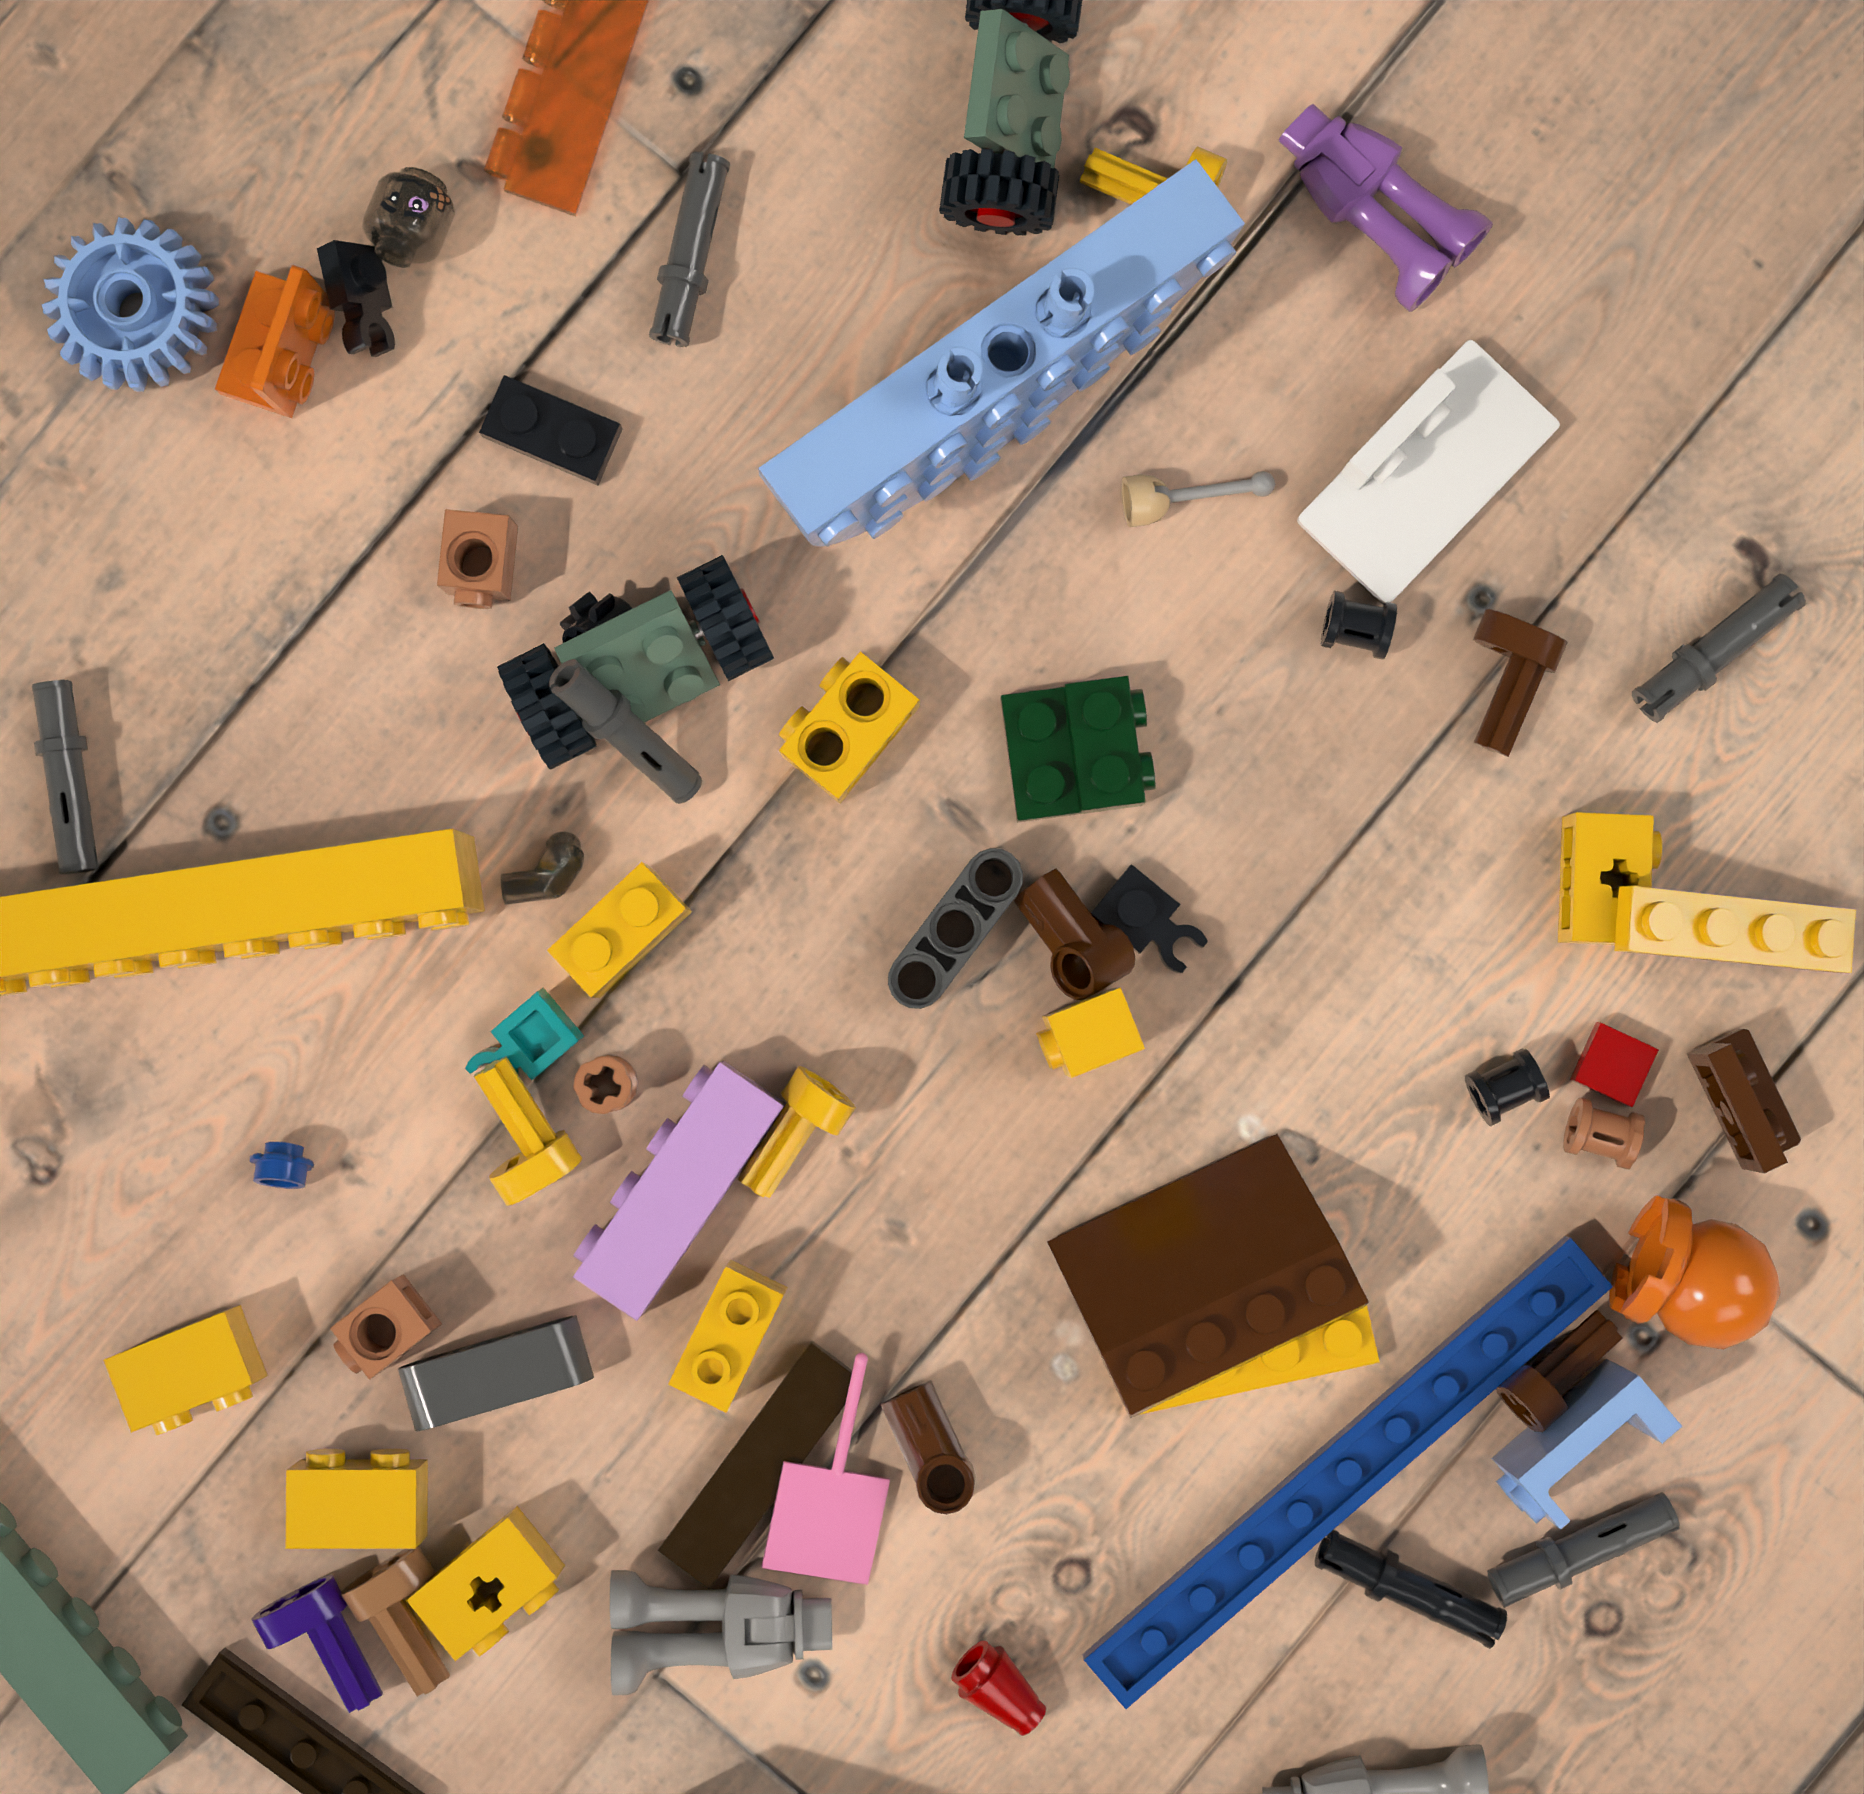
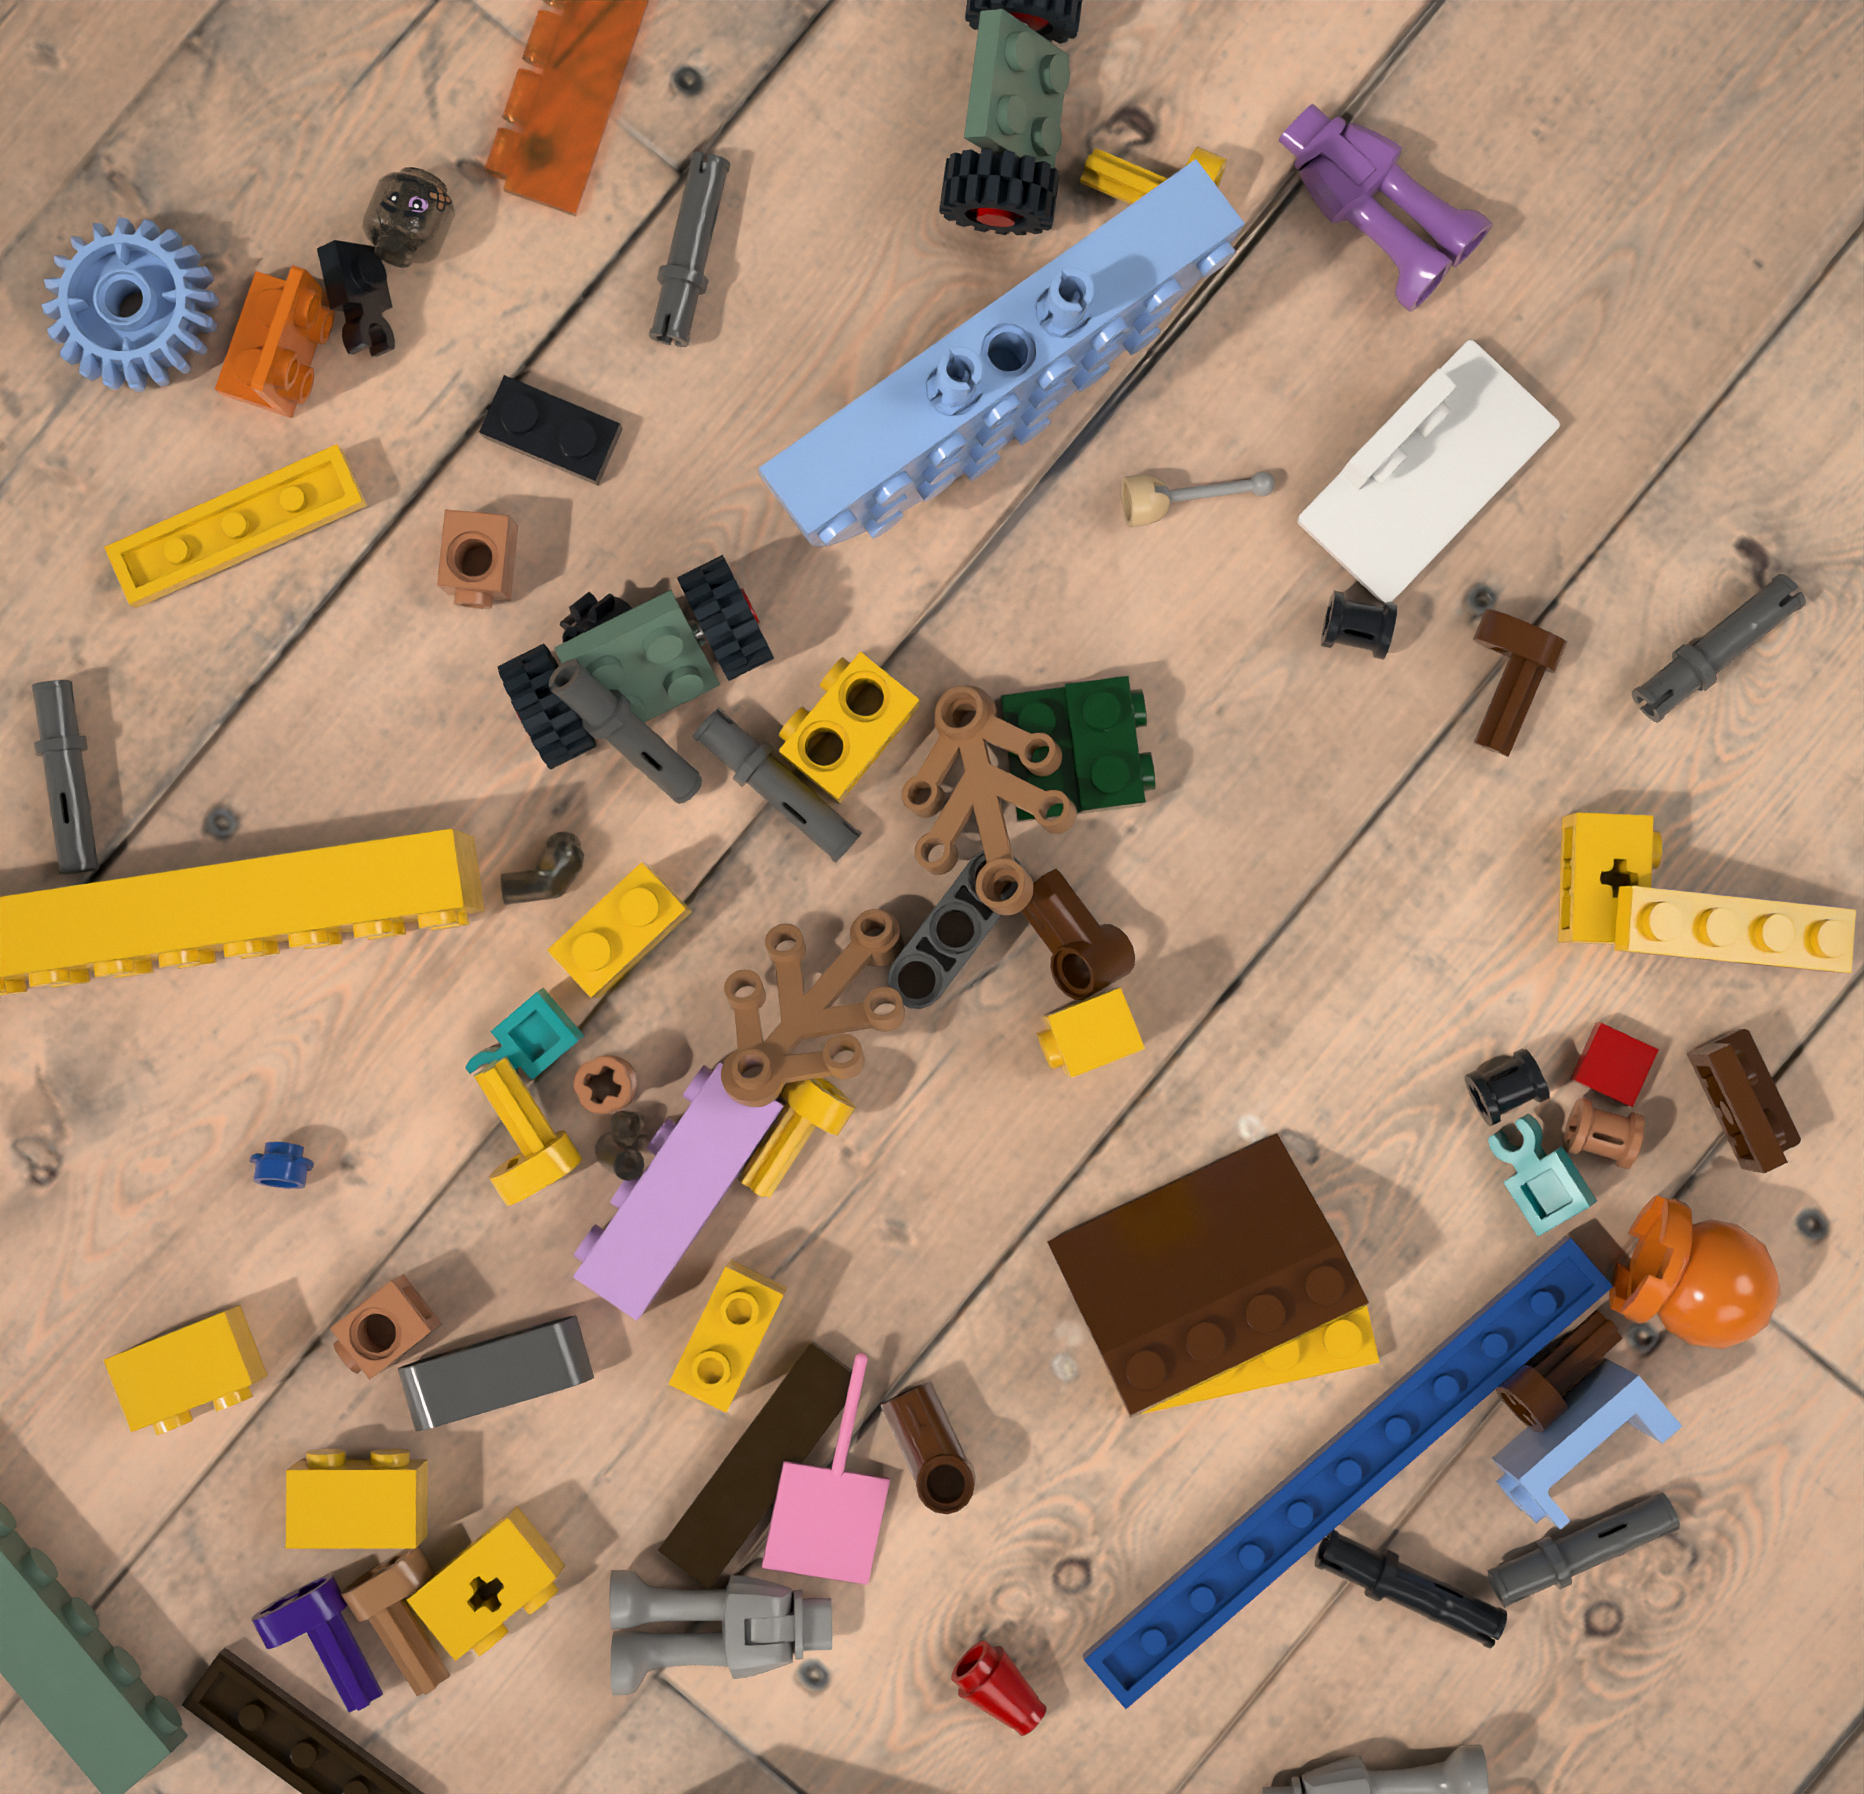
black plate [1091,864,1208,973] -> none
none -> yellow plate [104,444,367,608]
none -> clear smoke arm [595,1110,648,1181]
none -> dark grey pin [693,707,862,863]
none -> medium nougat plant [721,909,905,1107]
none -> medium nougat plant [902,686,1077,915]
none -> plate [1488,1114,1597,1237]

